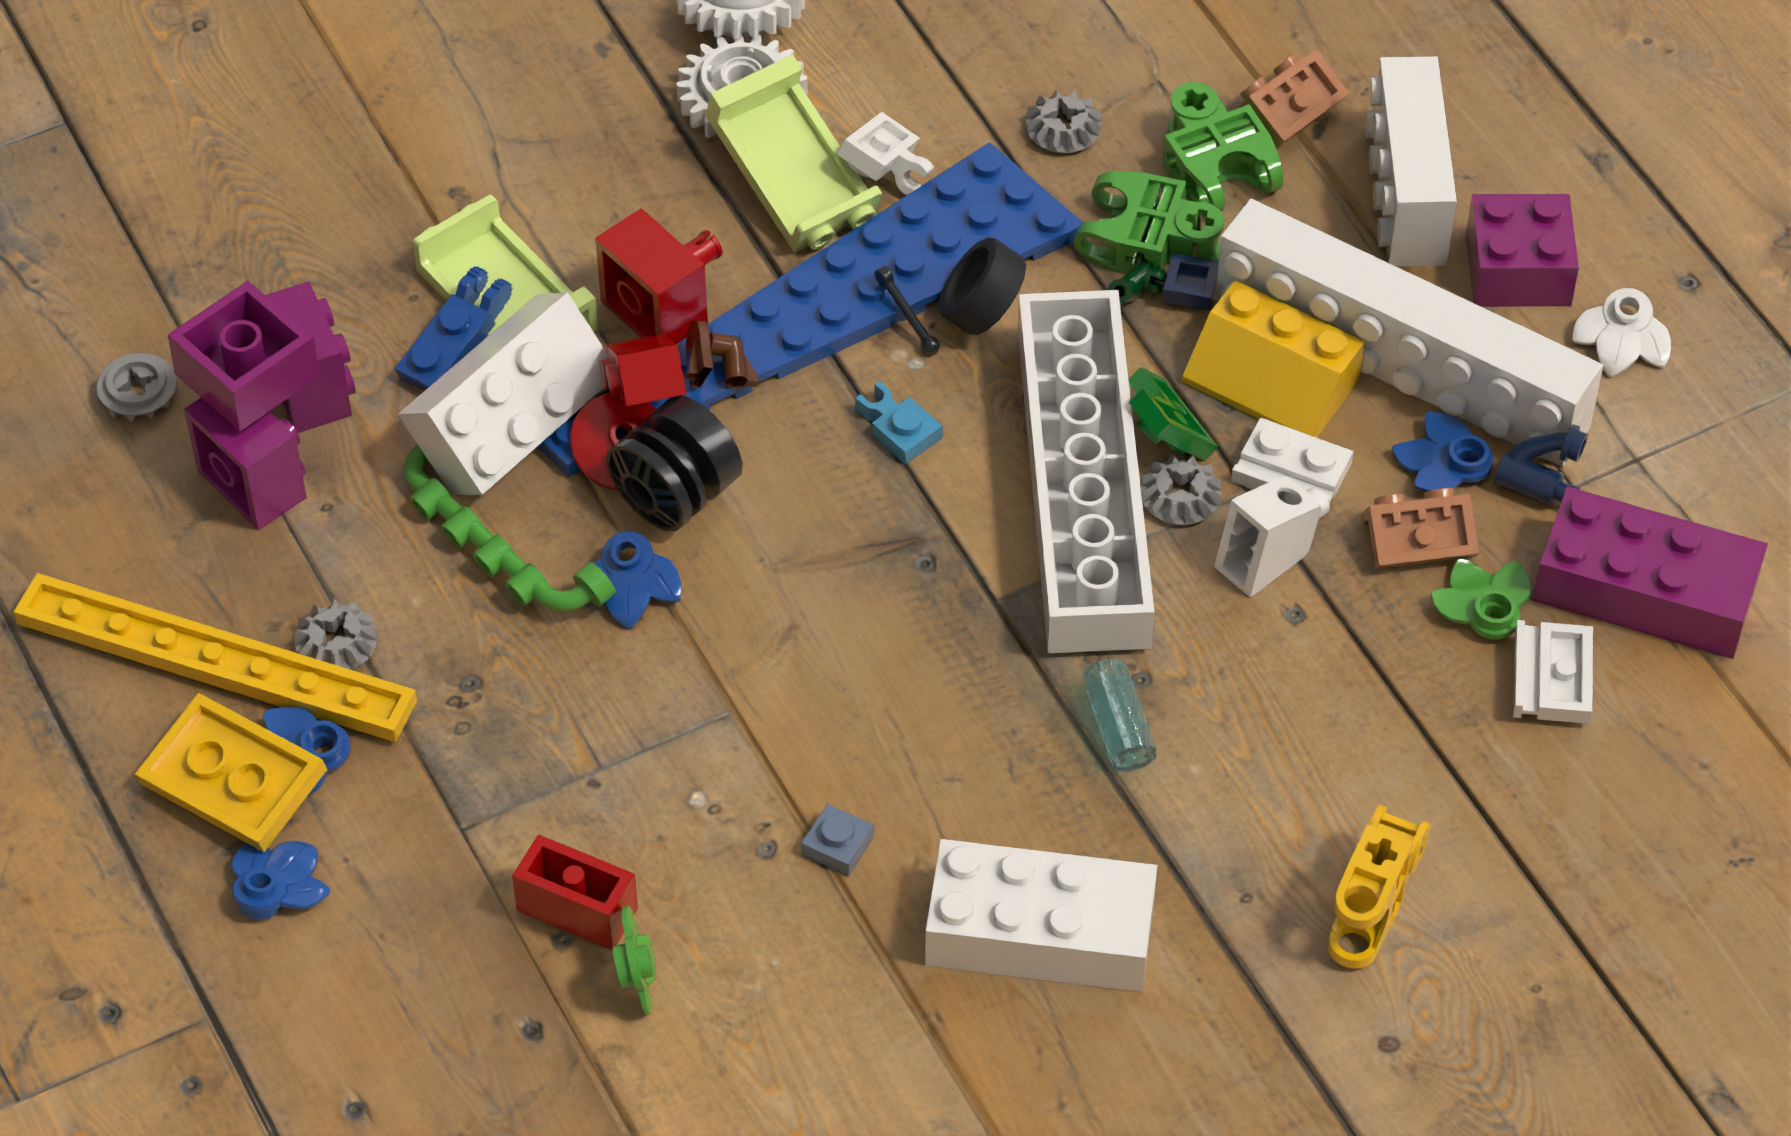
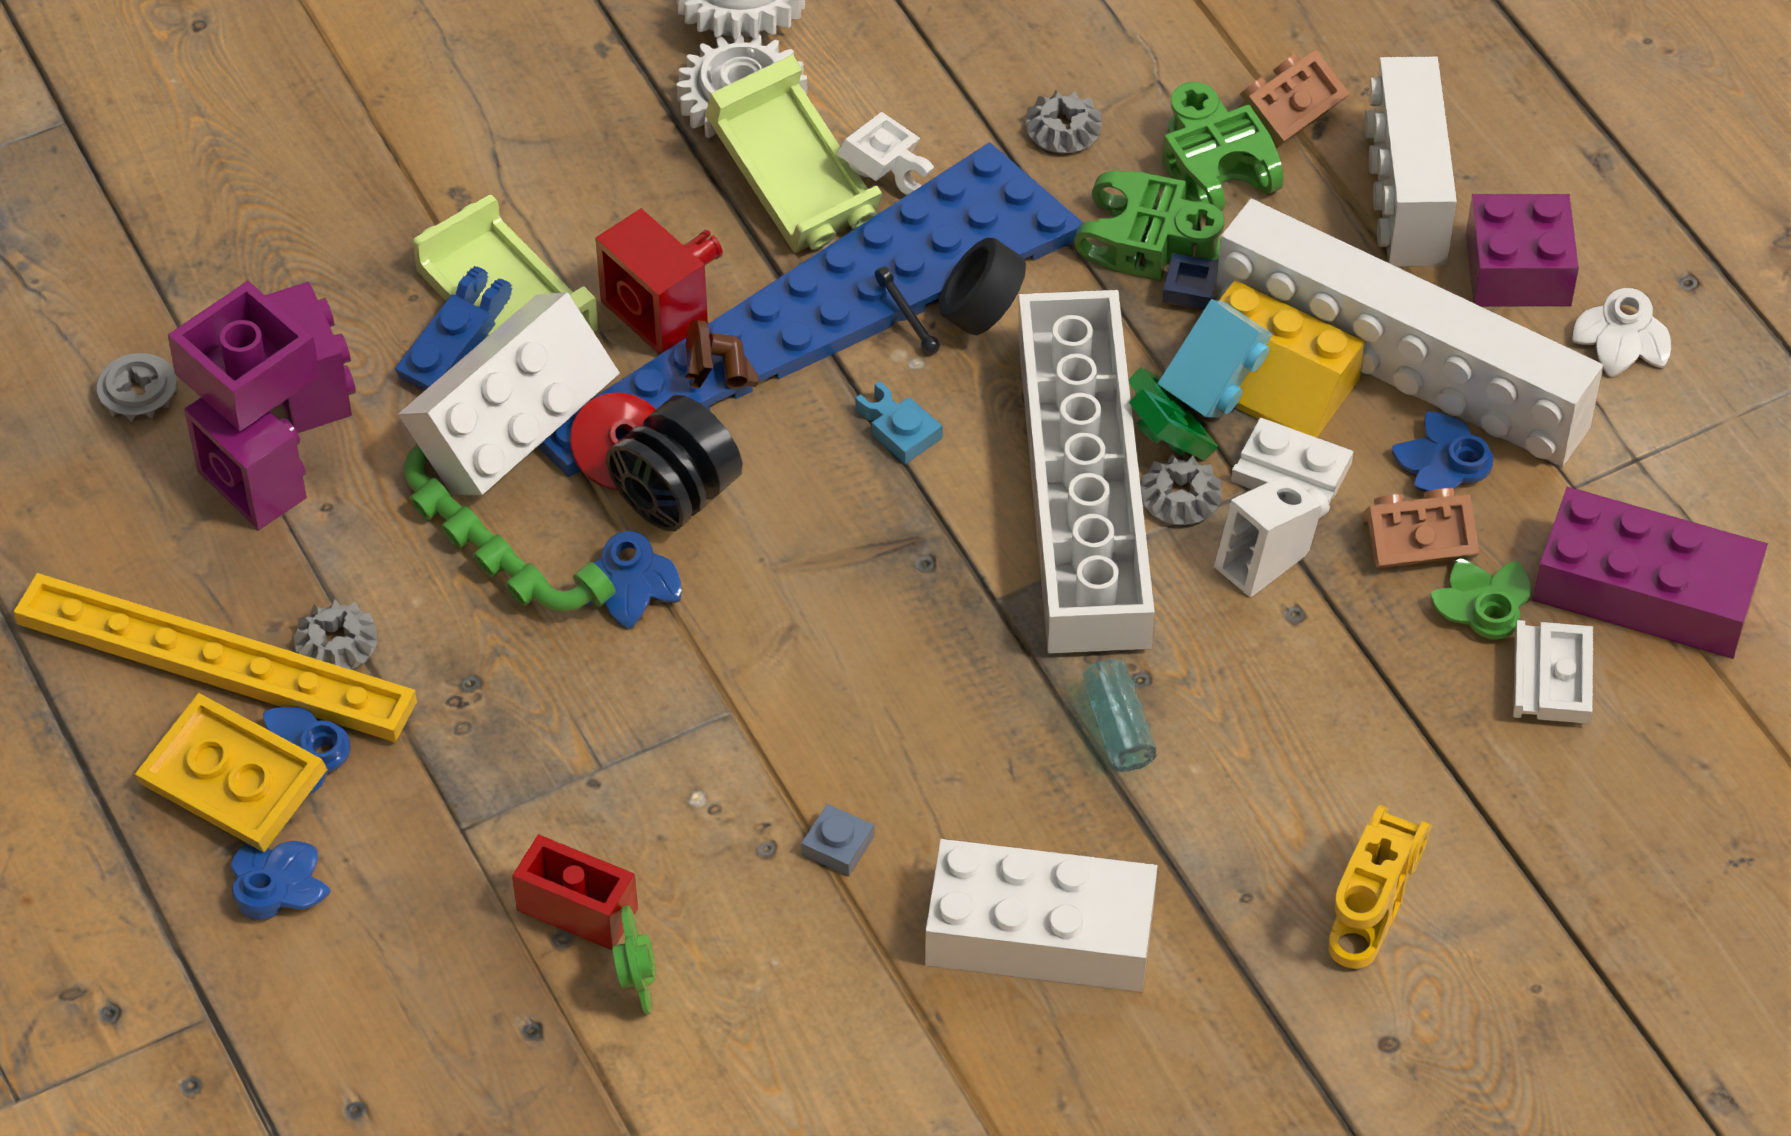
red brick [599,333,686,406] -> none
dark green arm [1108,263,1167,304] -> none
dark blue plant [1494,424,1588,506] -> none
none -> medium azure brick [1157,299,1273,418]

